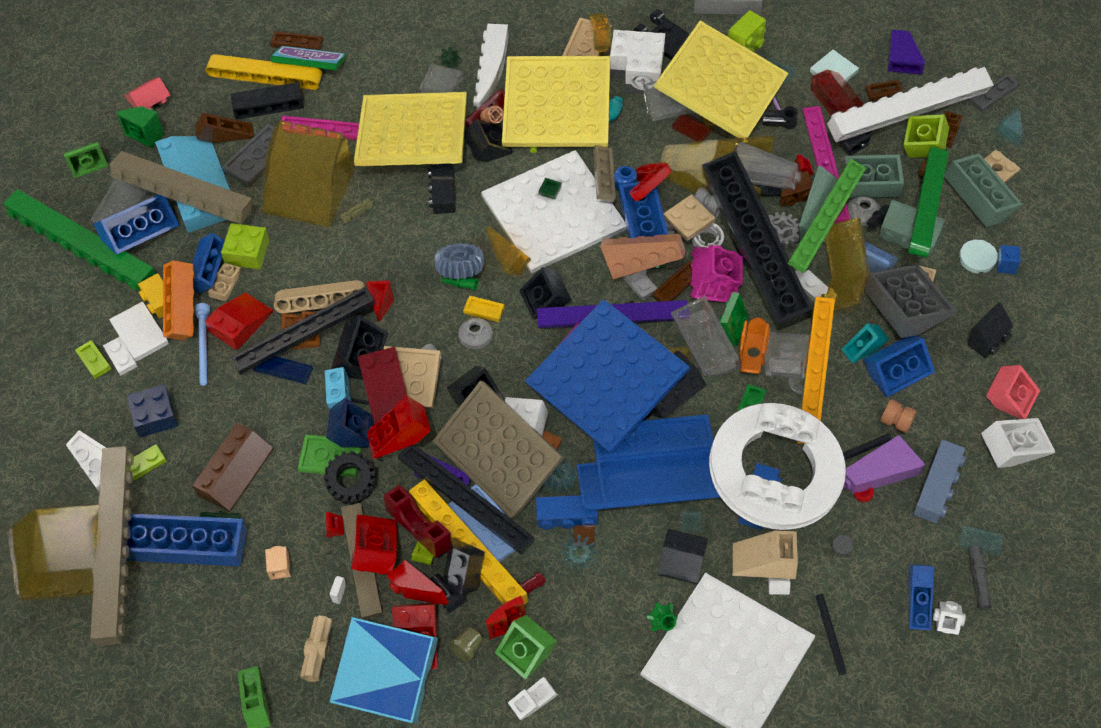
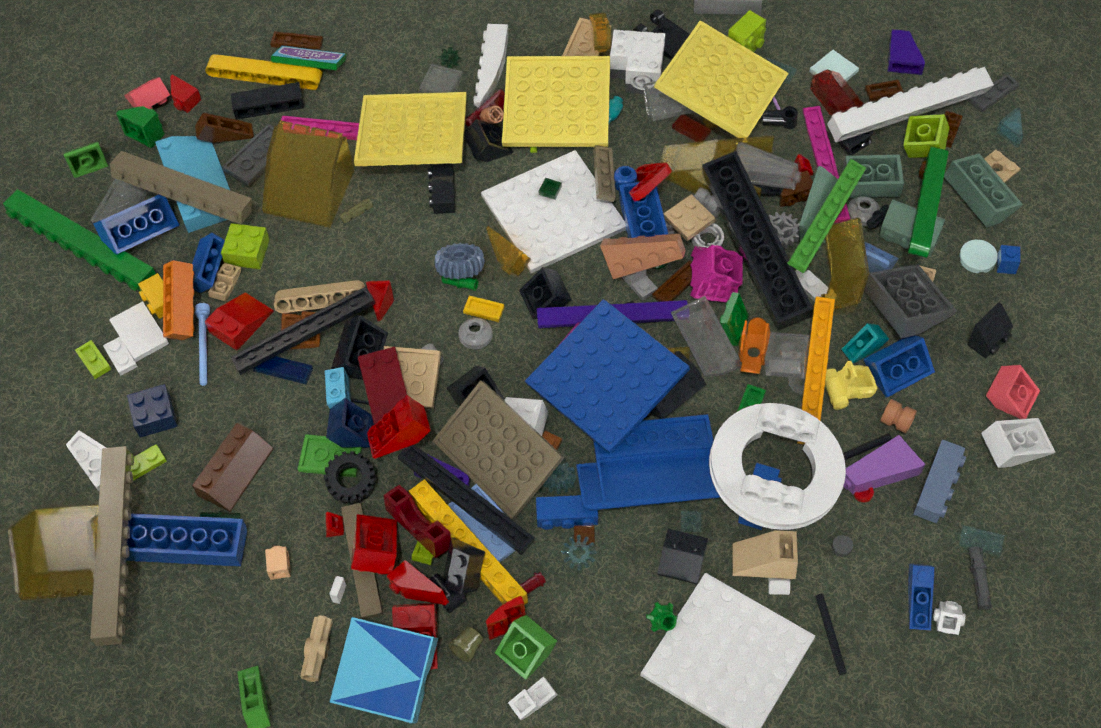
none -> red slope [170,74,201,113]
none -> light yellow piece [825,361,877,410]

